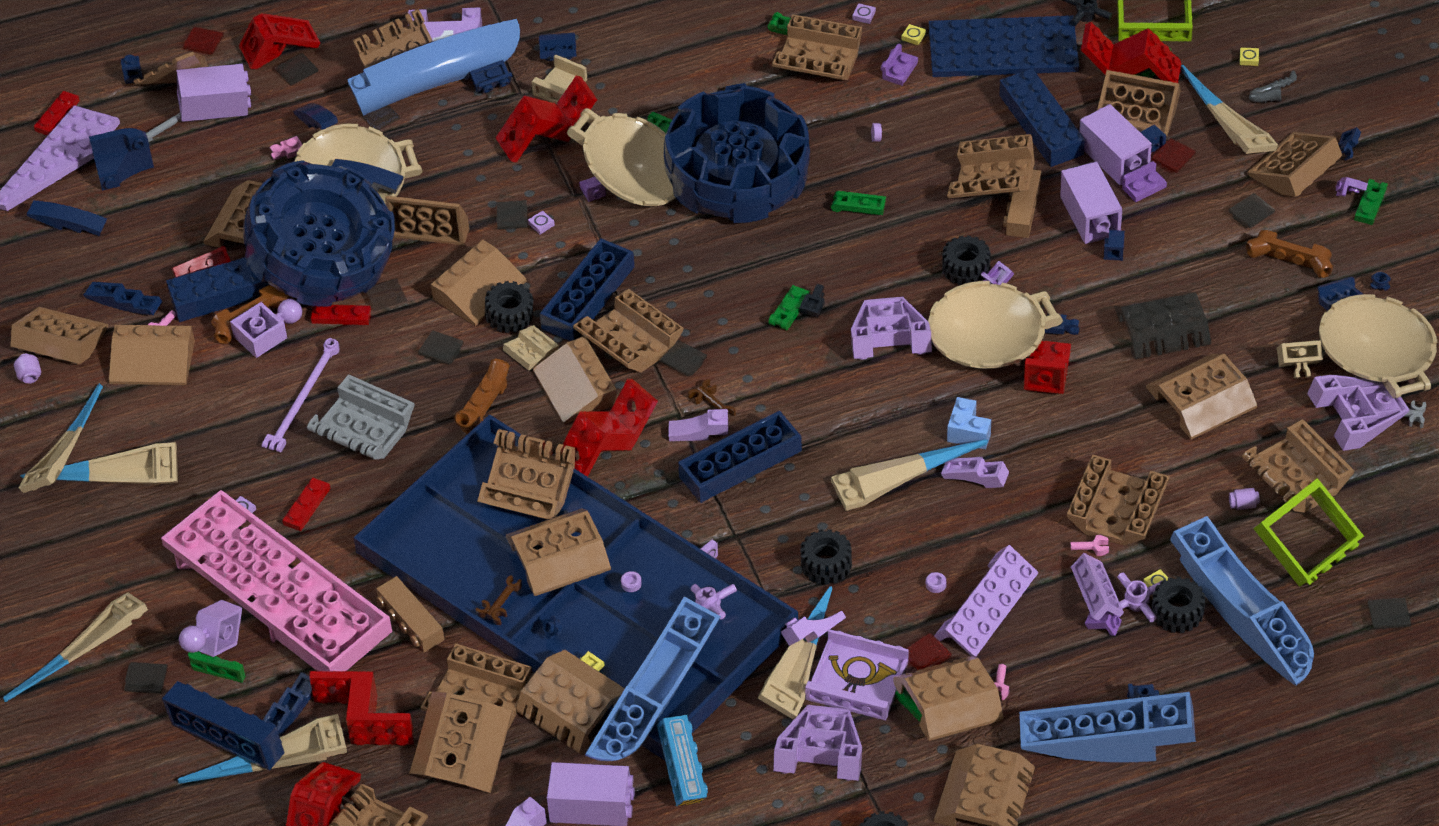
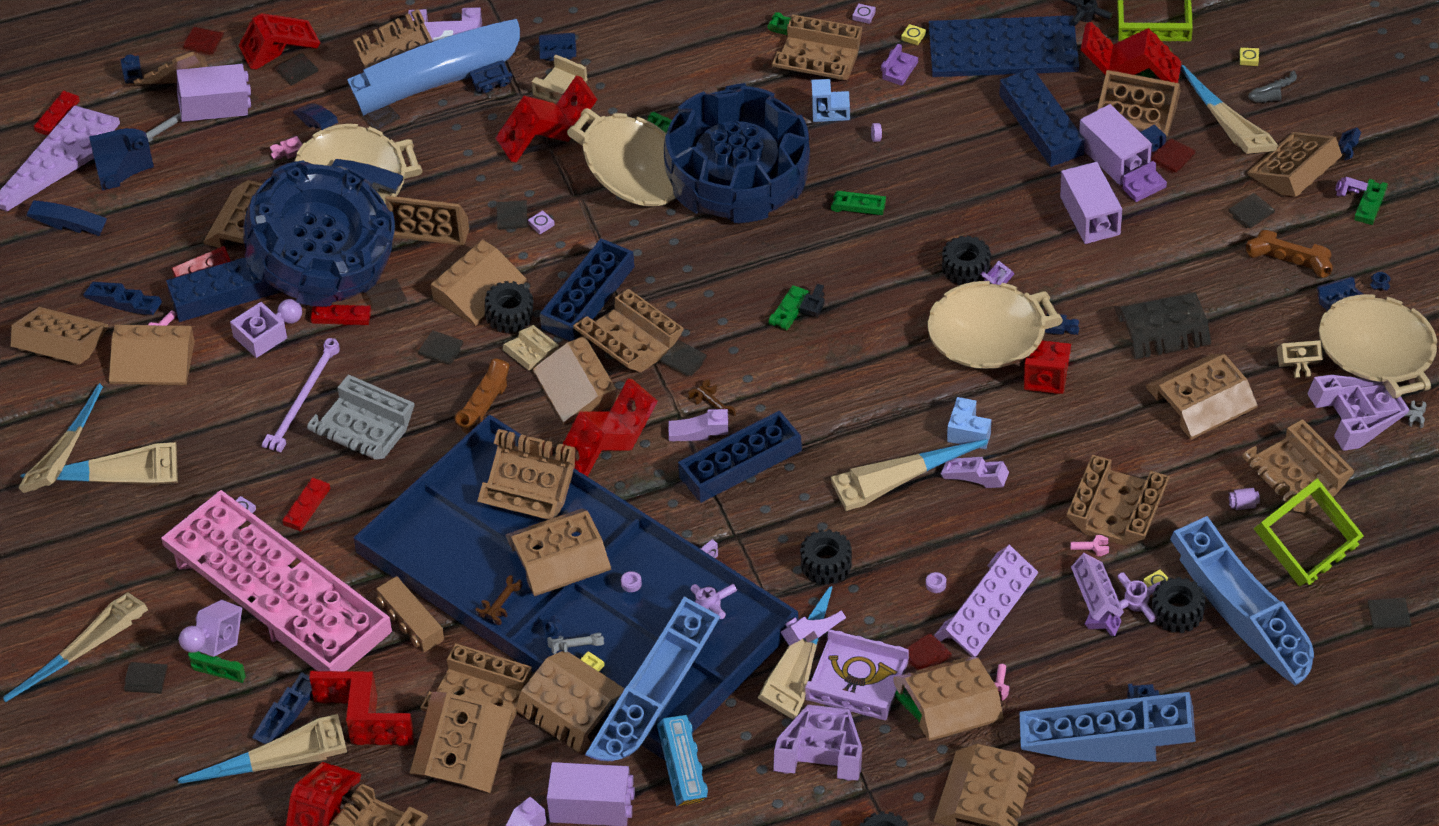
lavender head [14,354,41,384] -> none
dark blue brick [162,681,285,771] -> none
dark orange plate [211,285,292,344] -> none
medium lavender bracket [579,177,606,202] -> none
lavender wedge [851,297,932,360] -> none
medium nougat slope [947,134,1035,198] -> none
medium nougat brick [1003,170,1041,238] -> none
dark blue brick [1104,230,1125,261] -> none
none -> light grey bar [547,633,604,654]
none -> light blue brick [812,79,850,122]

